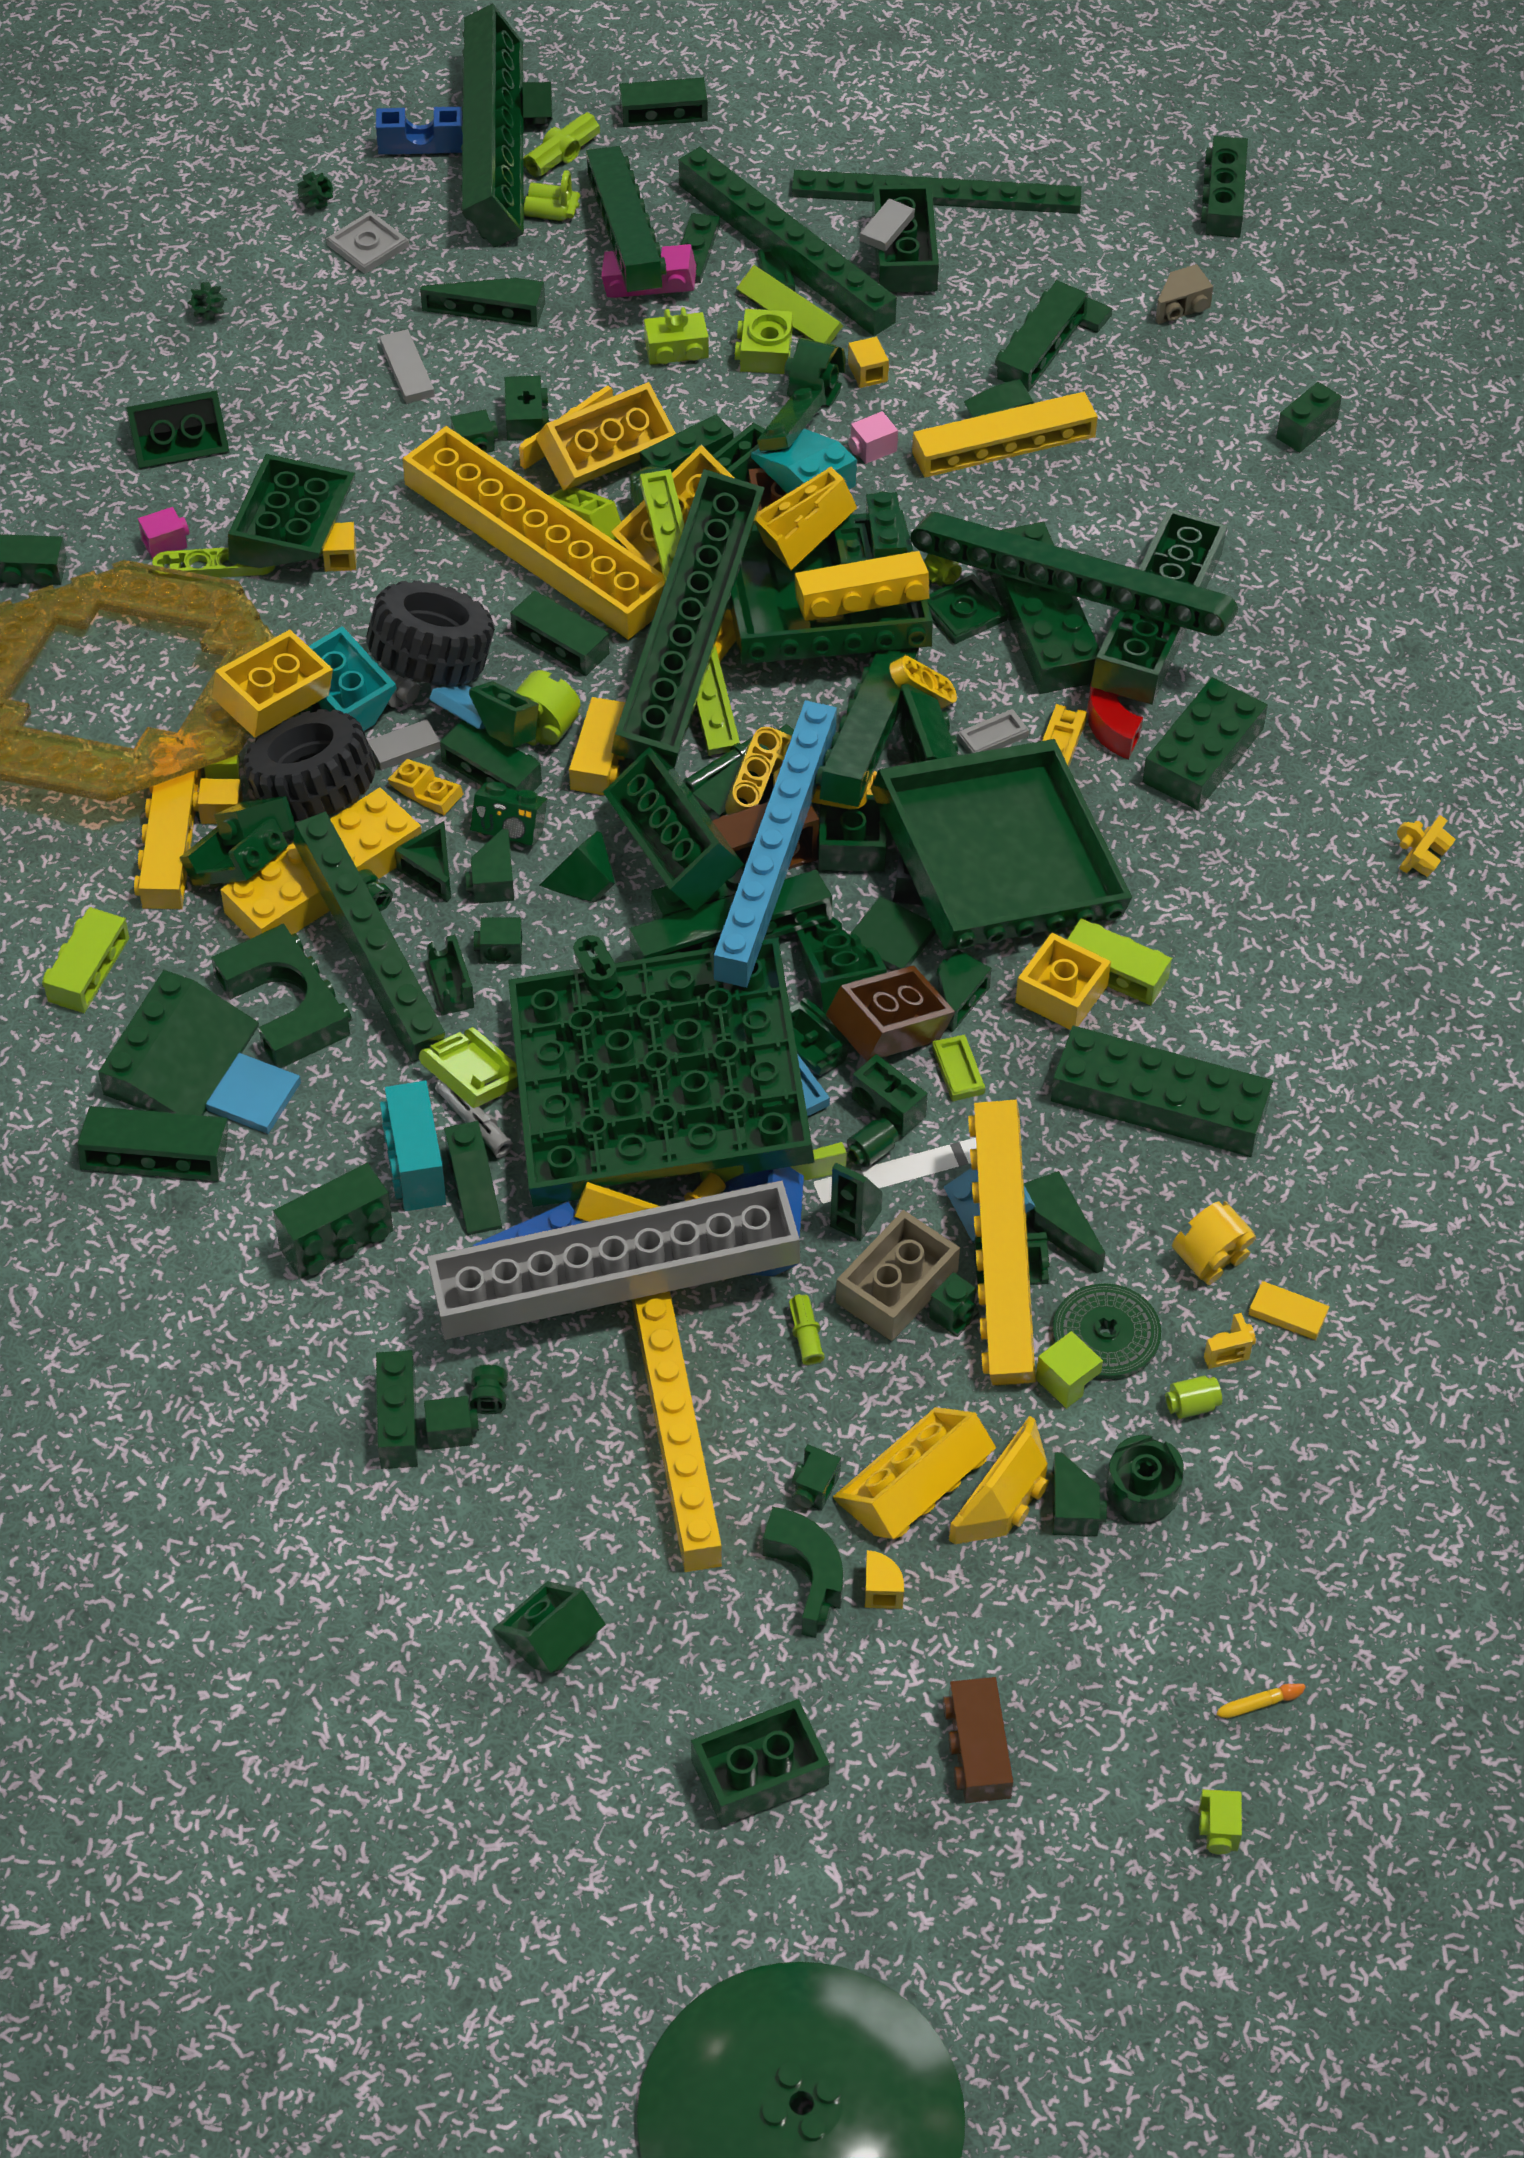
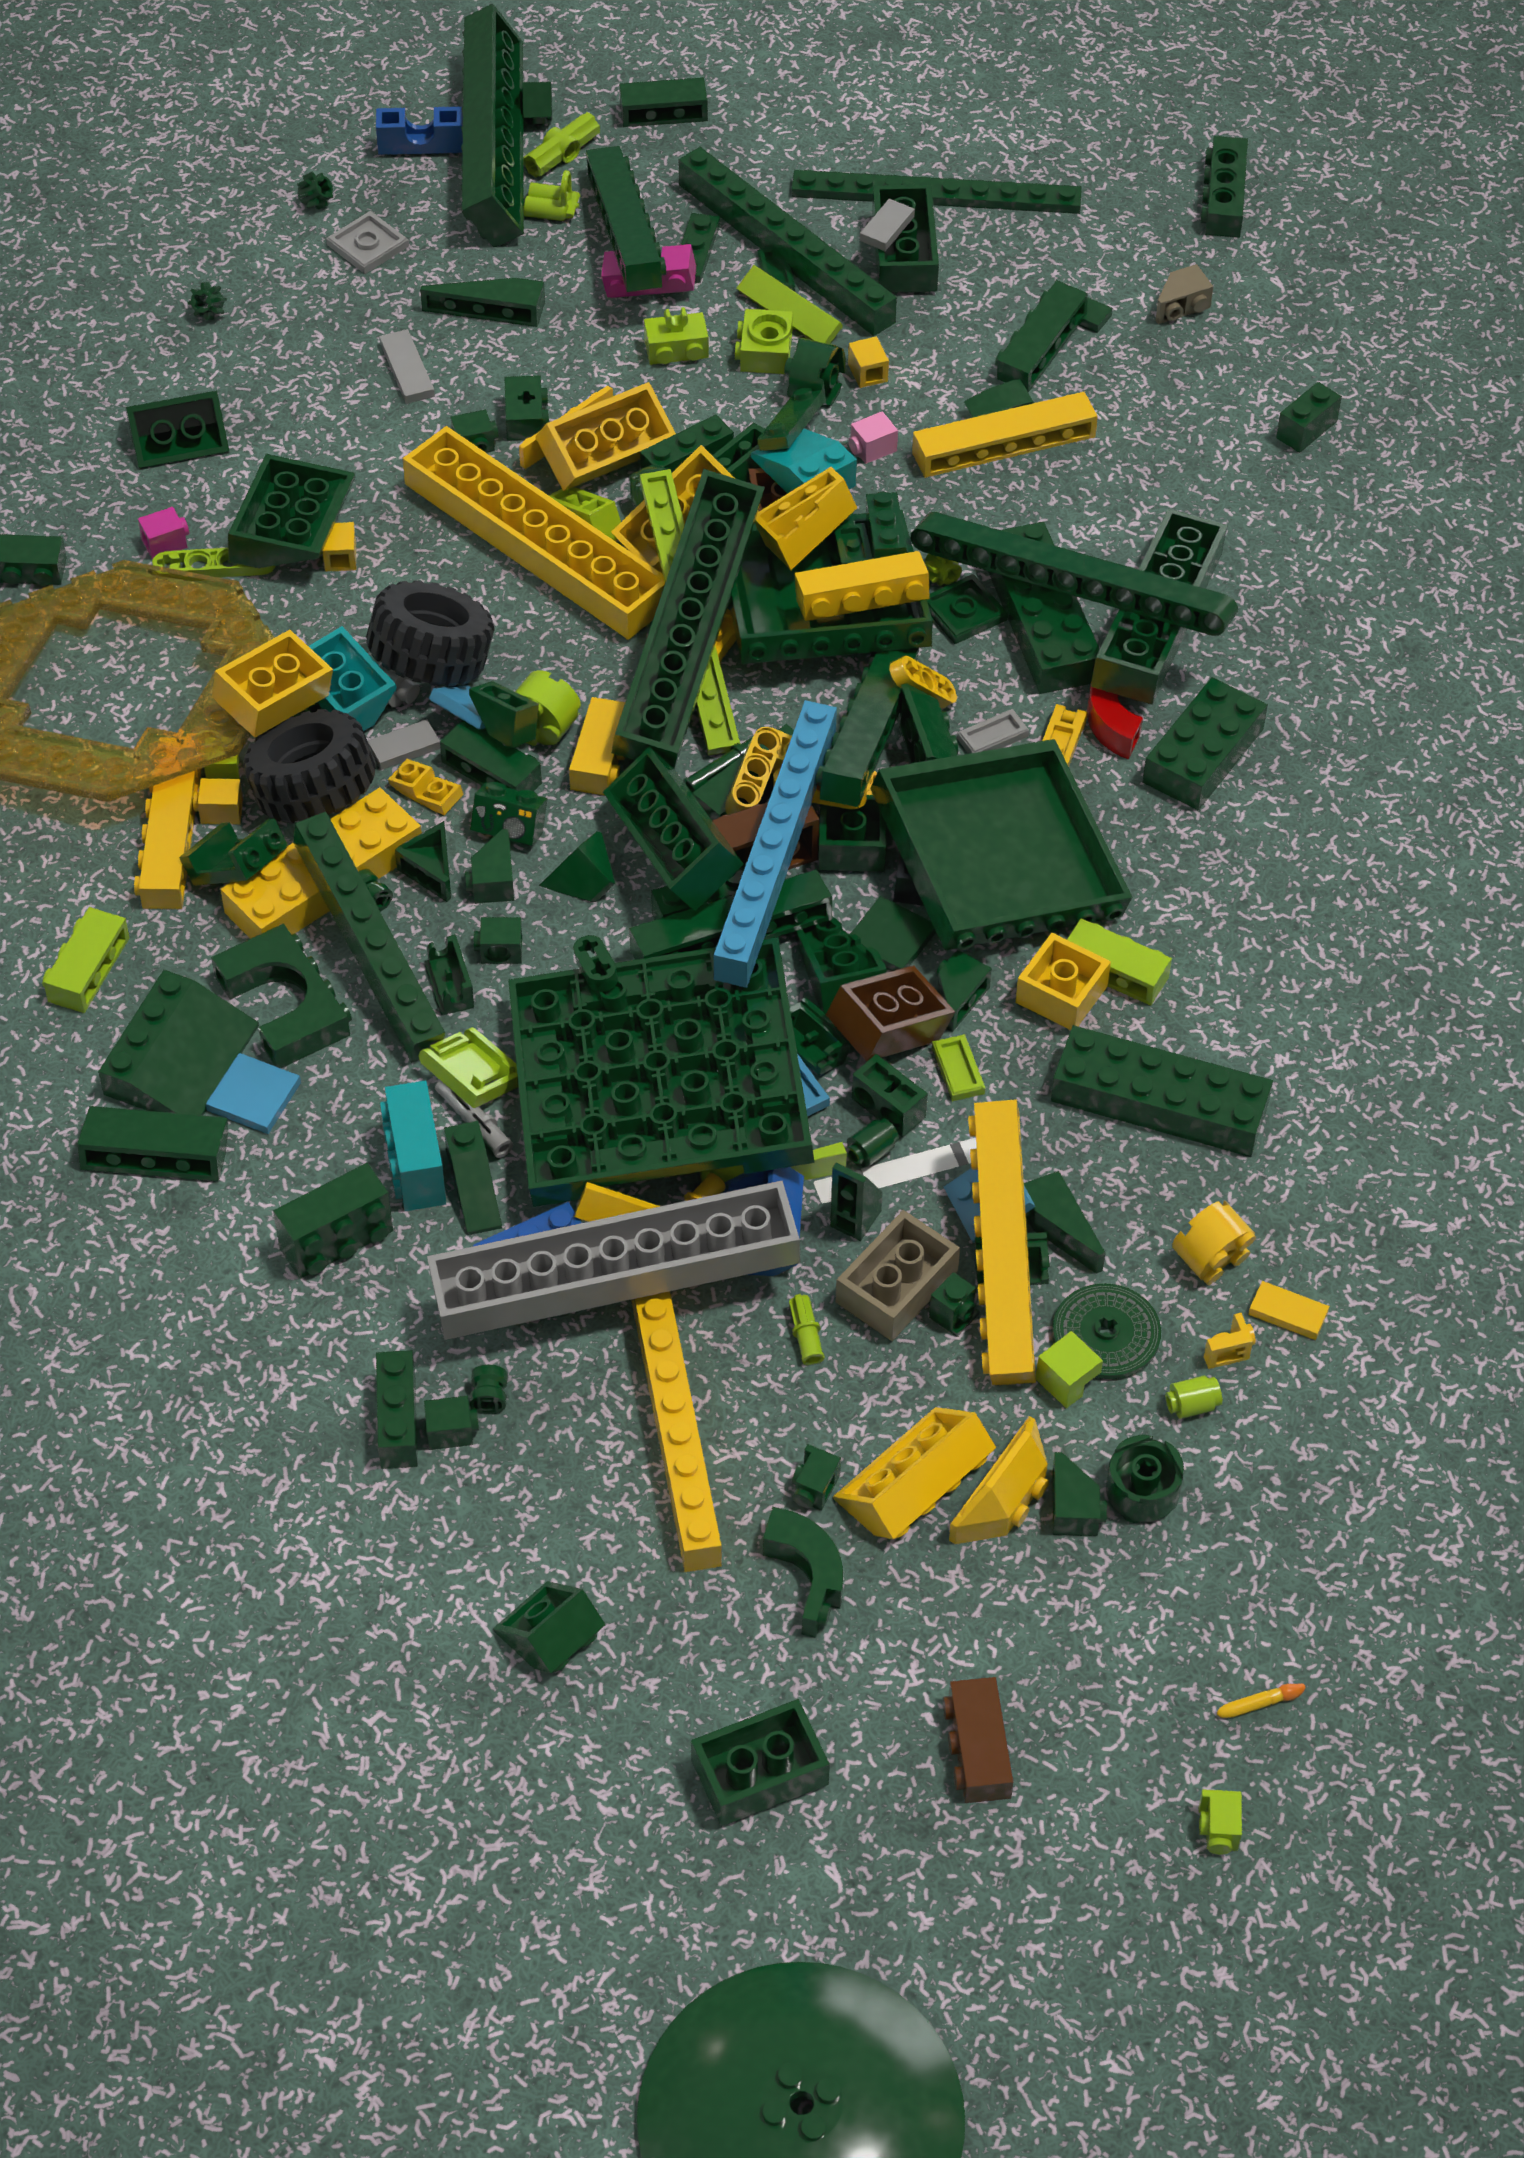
dark green slope [214,796,295,846] -> none
dark green brick [510,590,610,676] -> none
yellow brick [865,1550,904,1609] -> none
yellow hips [1397,815,1456,877] -> none

